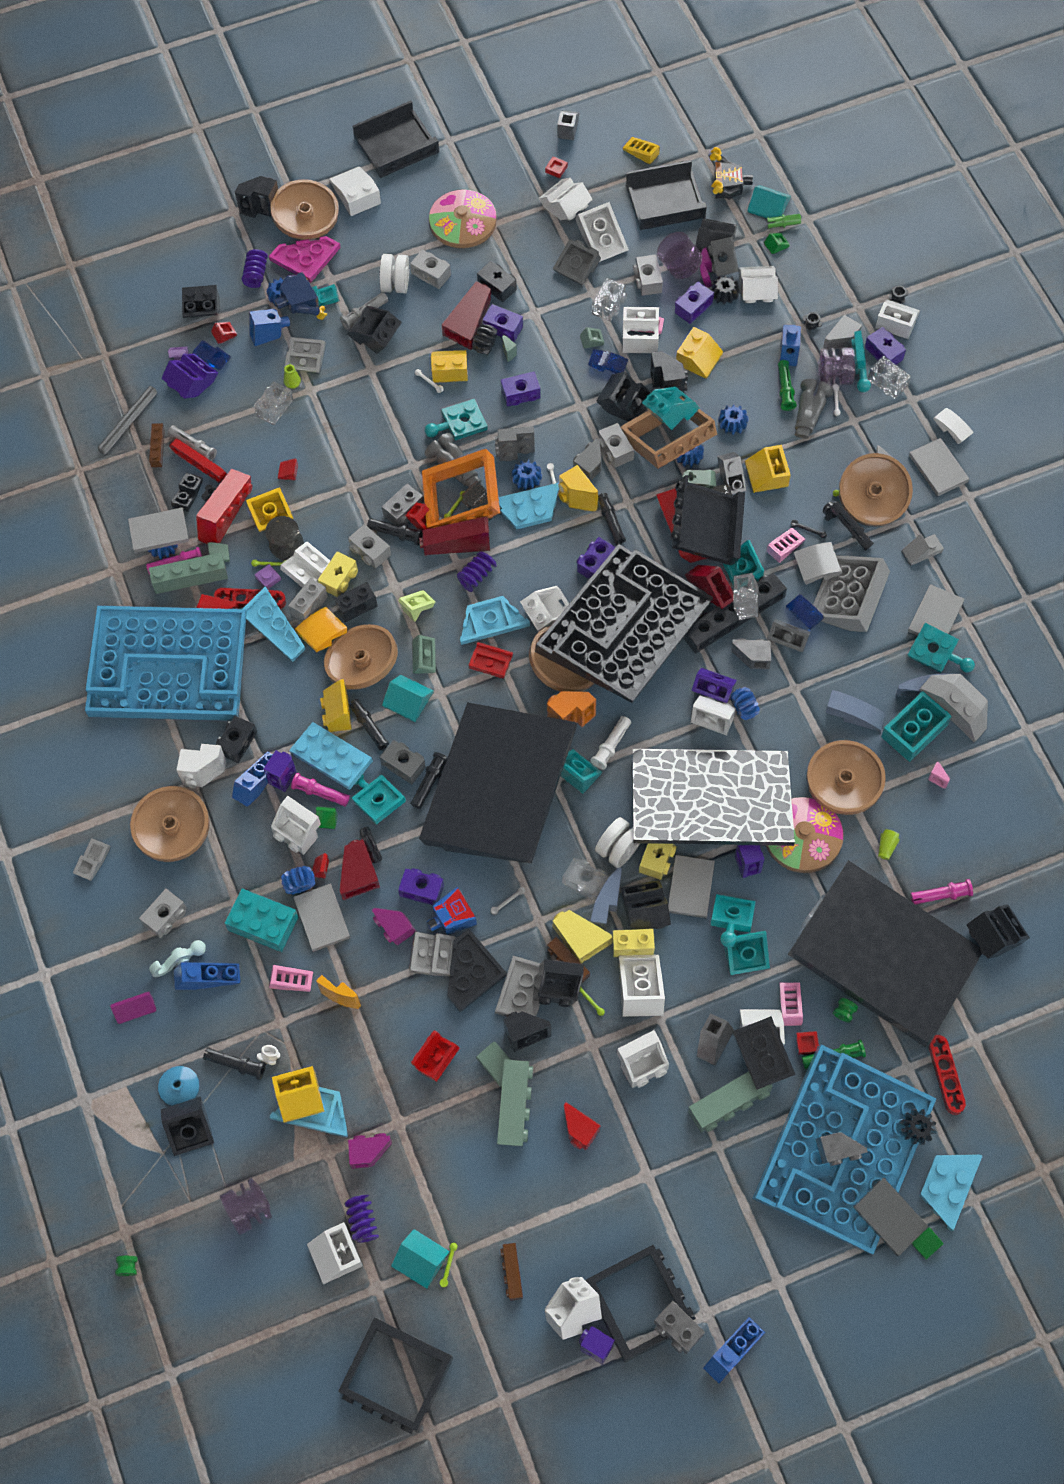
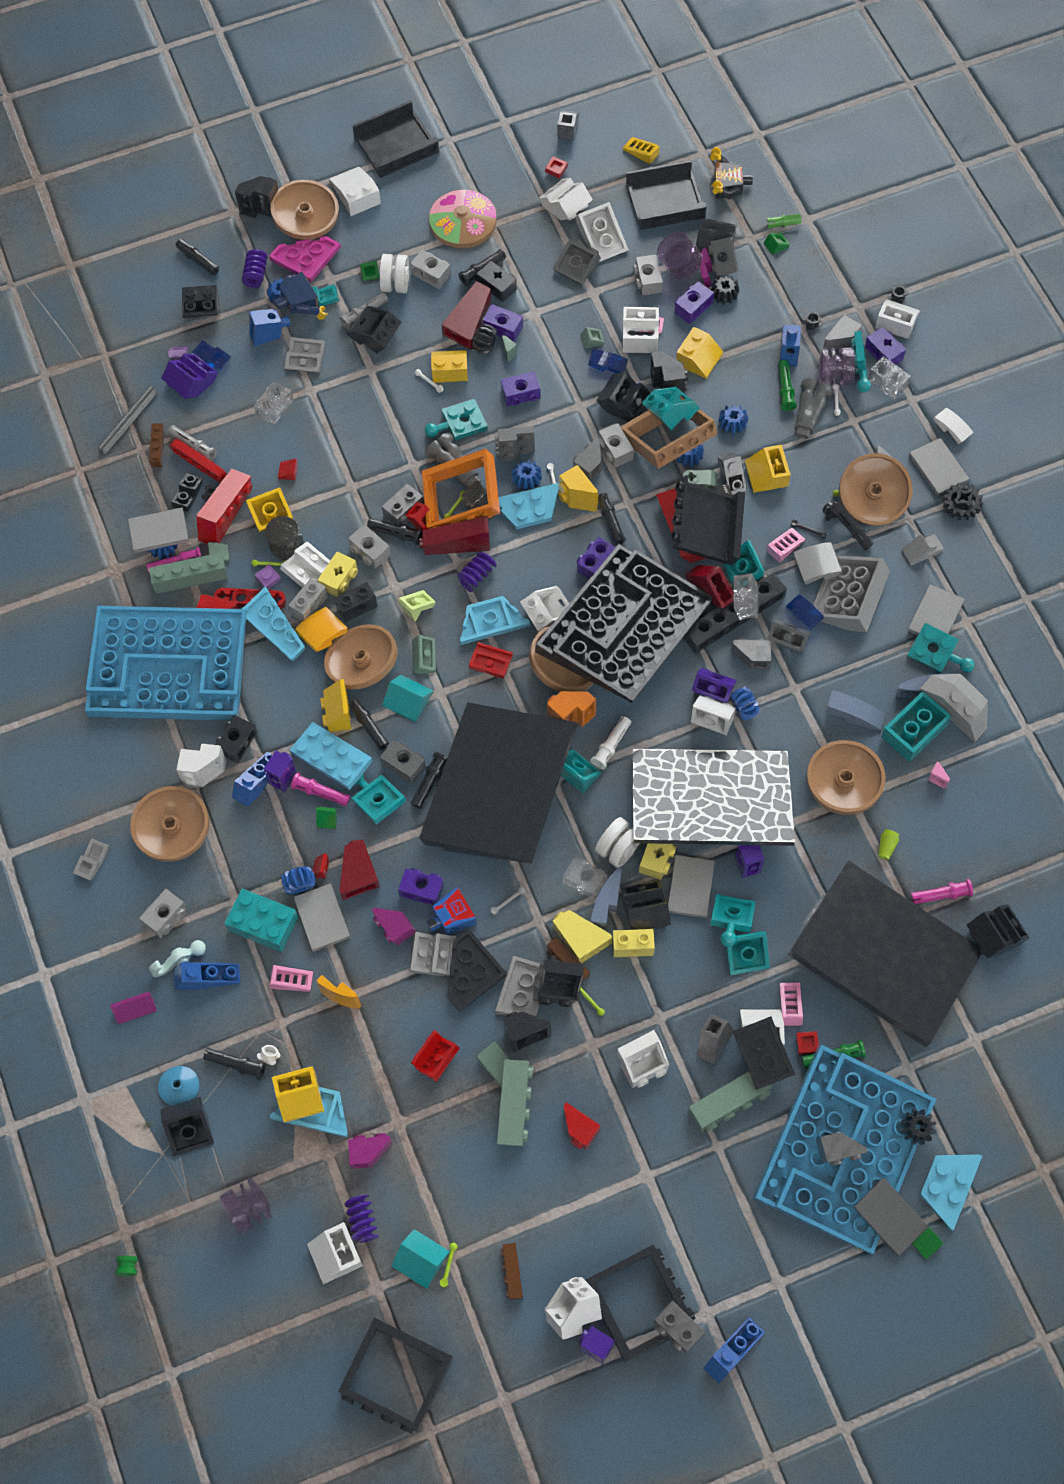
red slope [211,322,237,344] -> none
white piece [271,796,321,855] -> none
lime cone [283,364,301,389] -> none
black axle [359,827,382,863] -> none
clear brick [592,278,627,322] -> none
white slope [619,955,665,1017] -> none
white piece [739,266,778,303] -> none
teal slope [747,185,791,219] -> none
dish [766,797,844,873] -> none
green wheel [833,998,858,1023] -> none
red beam [928,1035,966,1115] -> none
none -> black pin [175,238,219,276]
none -> green slope [360,261,380,281]
none -> black pin [458,249,506,286]
none -> black gear [942,483,983,521]

